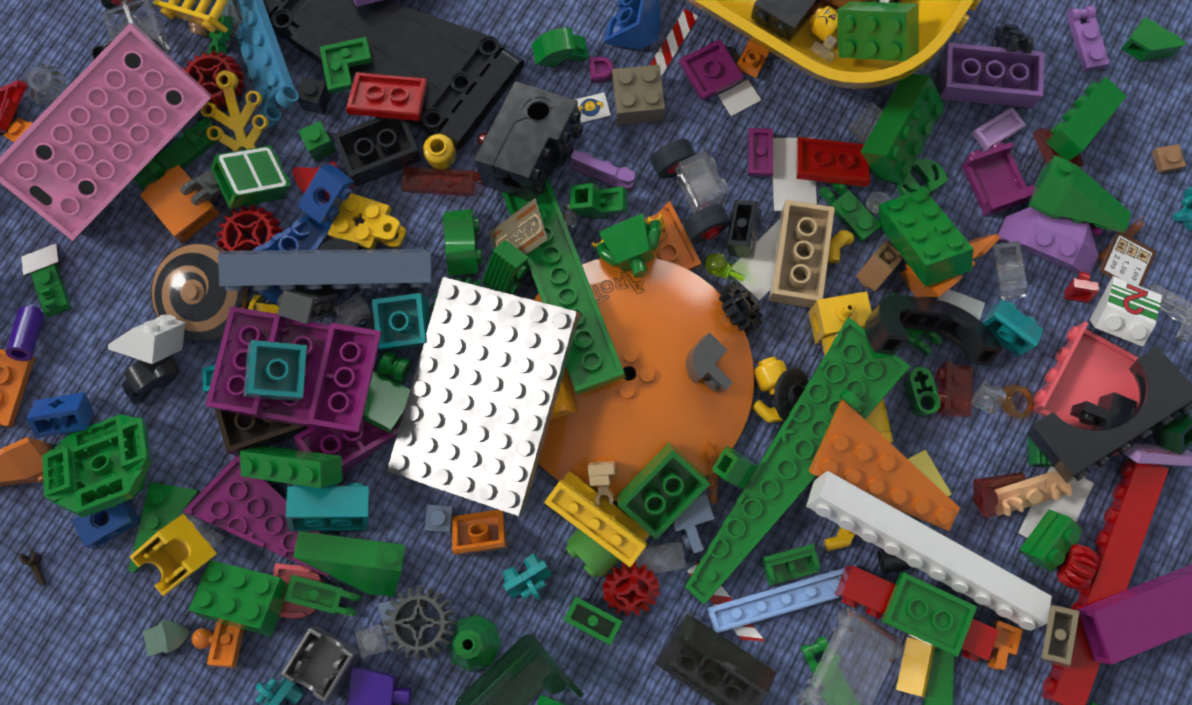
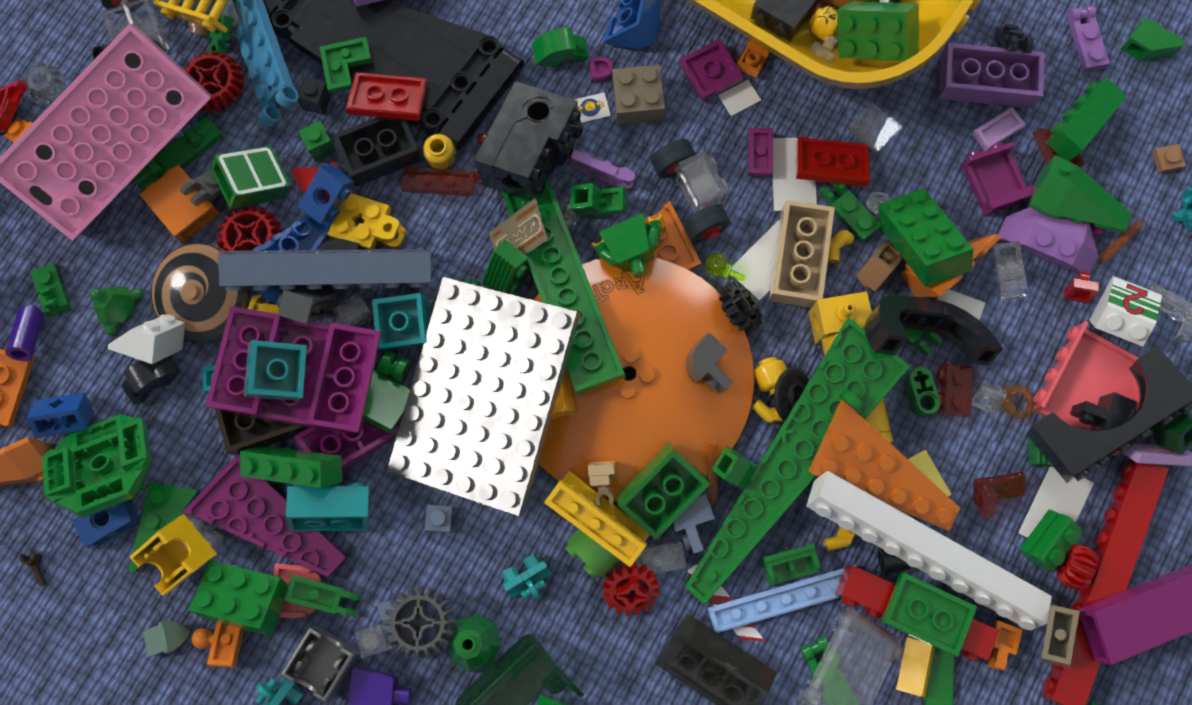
white sticker [22,244,58,275] -> none
yellow plant [200,71,269,152] -> none
green wedge [294,531,405,597] -> none
green brick [443,209,483,276] -> none
orange slope [452,509,508,556] -> none
green brick [563,596,623,646] -> none
sticker [650,9,698,76] -> none
black brick [726,200,762,258] -> none
green brick [861,74,944,184] -> none
green piece [896,159,948,196] -> none
teal slope [982,299,1044,357] -> none
light nougat plate [991,470,1072,516] -> none
sticker [1100,232,1157,287] -> none
none -> green rock [90,287,144,336]

